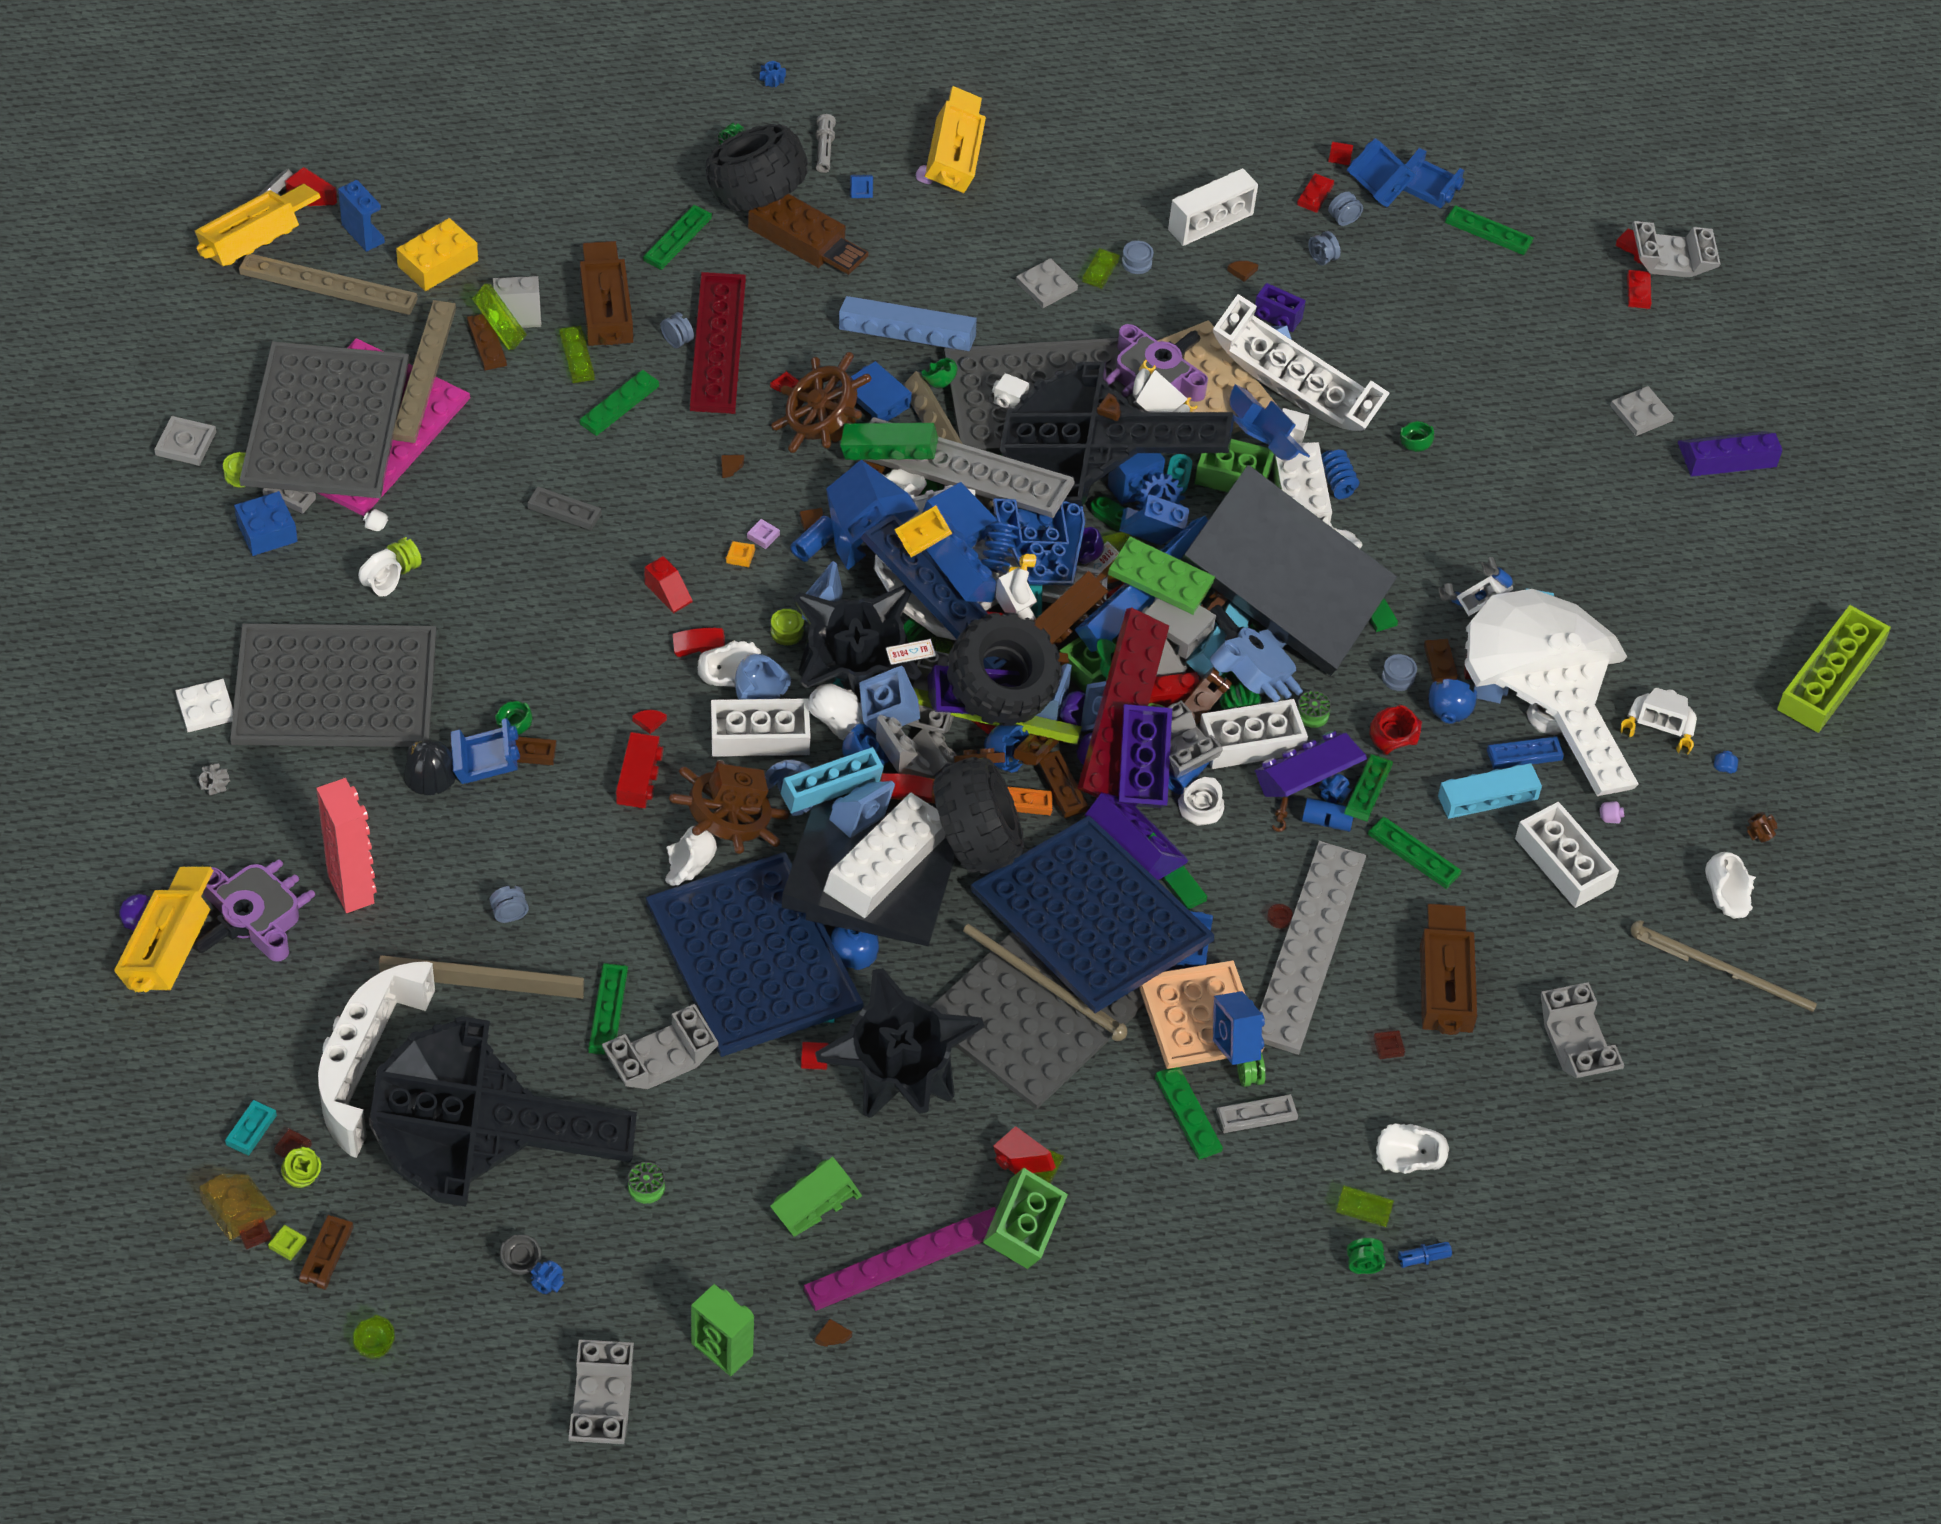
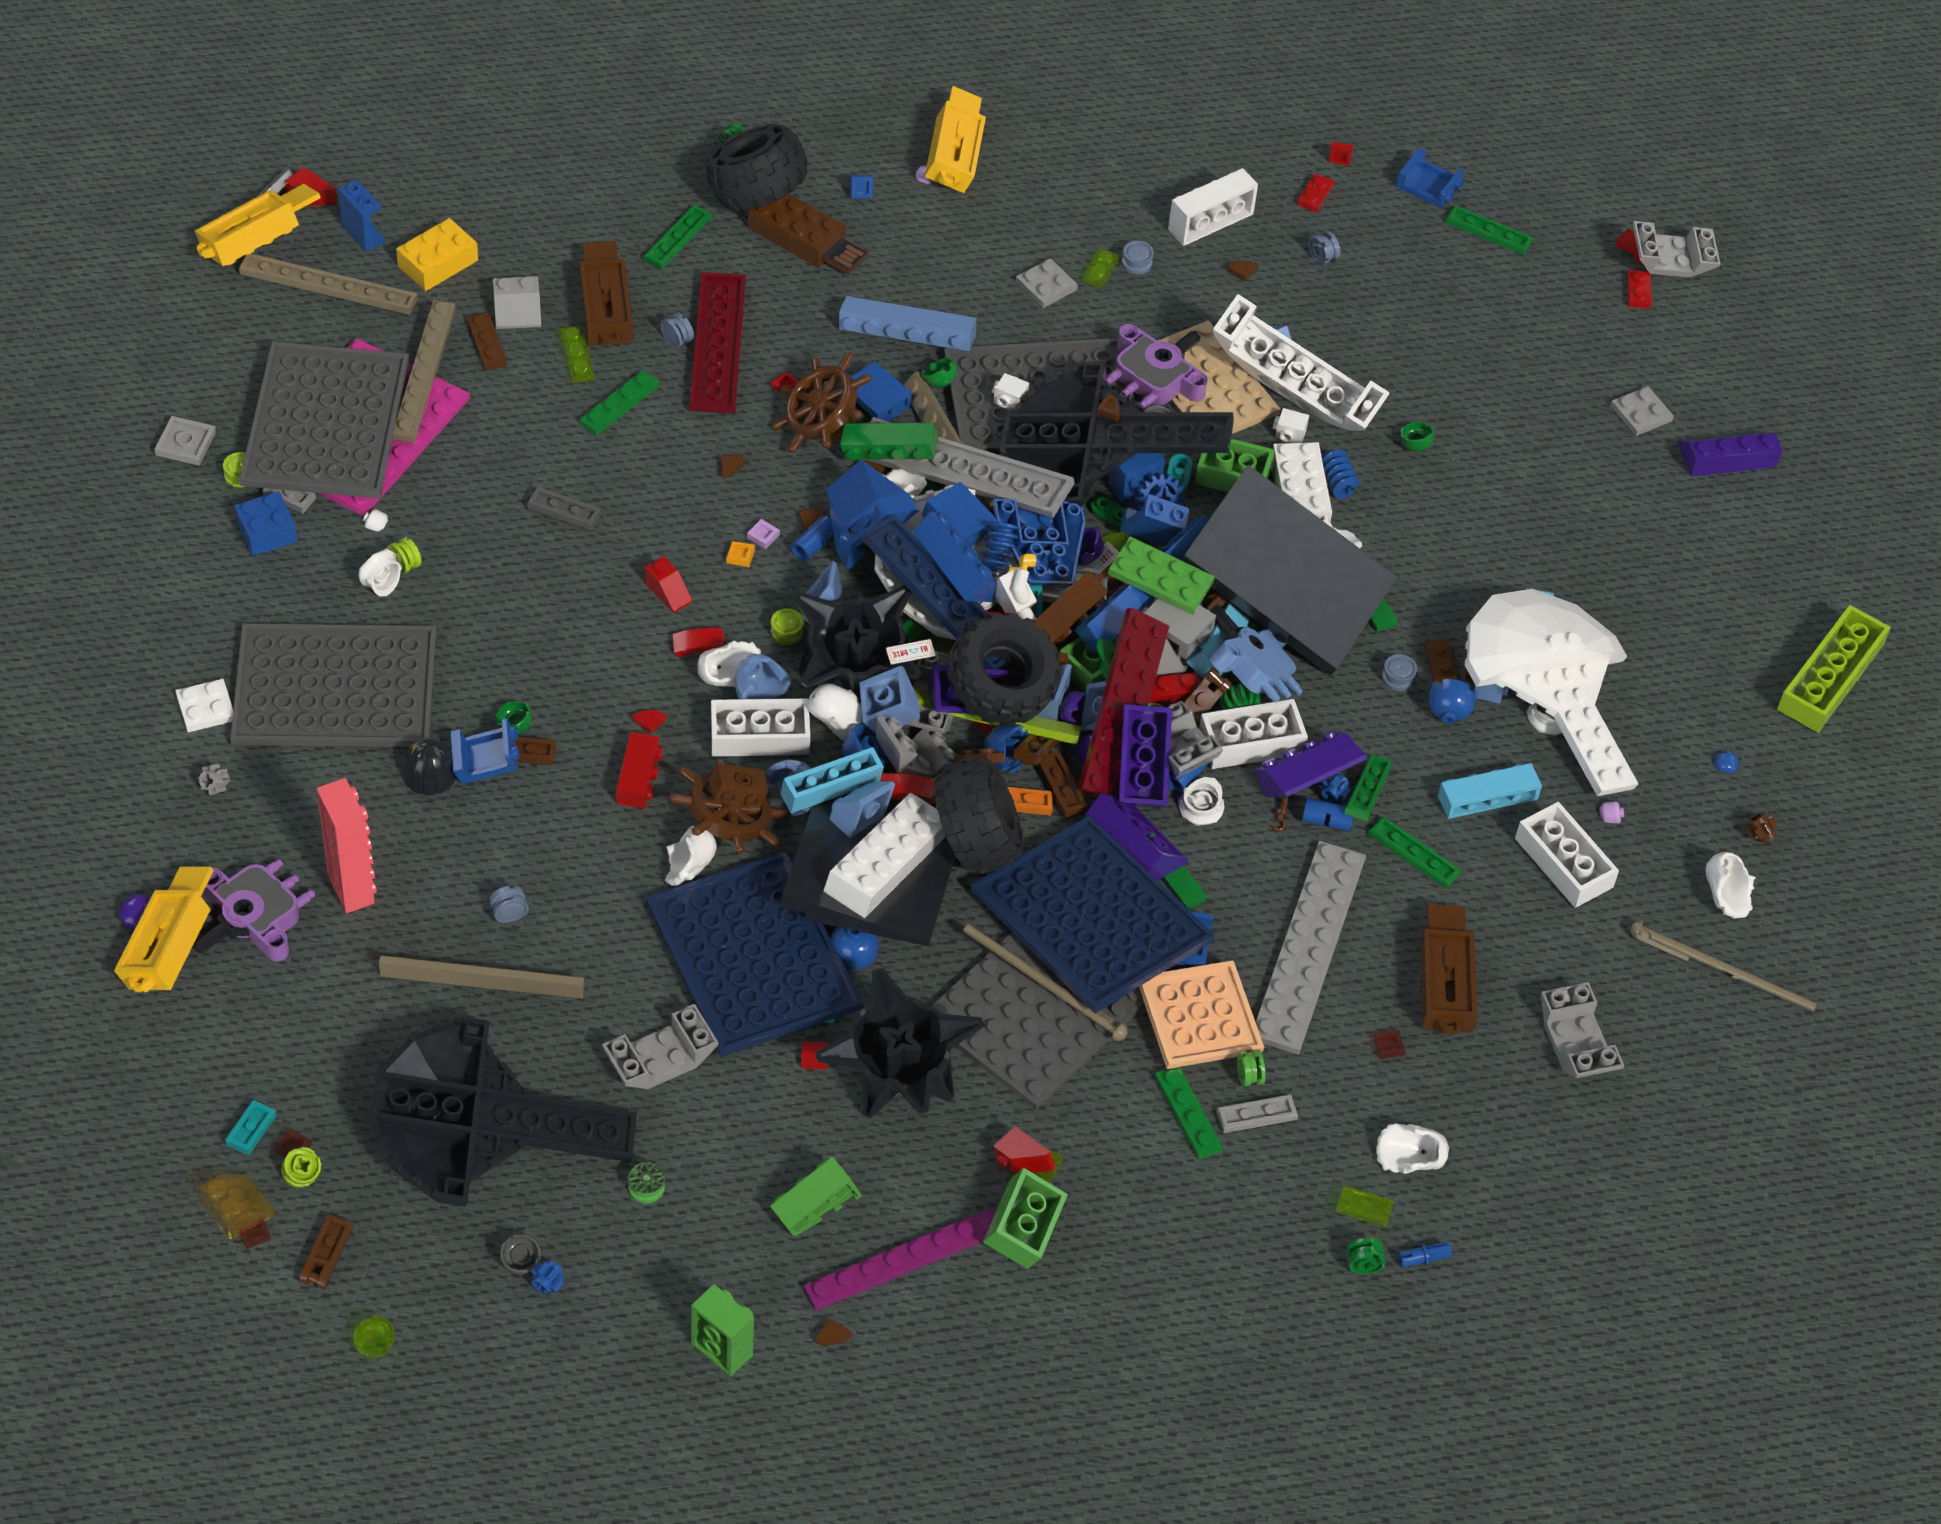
lime tile [268,1225,307,1261] -> none
white slope [318,961,435,1158] -> none
clear neon green plate [472,284,527,350] -> none
light grey slope [569,1340,634,1444] -> none
green tile [589,963,628,1055] -> none
blue gear [759,61,786,87] -> none
light grey pin [816,114,836,173] -> none
yellow hinge [894,506,952,558] -> none
white torso [1133,360,1198,412] -> none
blue brick [1213,991,1265,1065] -> none
blue piece [1230,384,1310,461] -> none
dark purple brick [1254,283,1306,332] -> none
clear red tile [1267,904,1293,929] -> none
bright green wheel [1297,691,1331,728] -> none
sand blue wheel [1328,192,1363,226] -> none
blue panel [1347,138,1416,207] -> none
red helmet [1369,705,1422,755] -> none
torso [1439,557,1513,616] -> none
blue plate [1487,736,1564,769] -> none
white torso [1620,688,1697,755] -> none

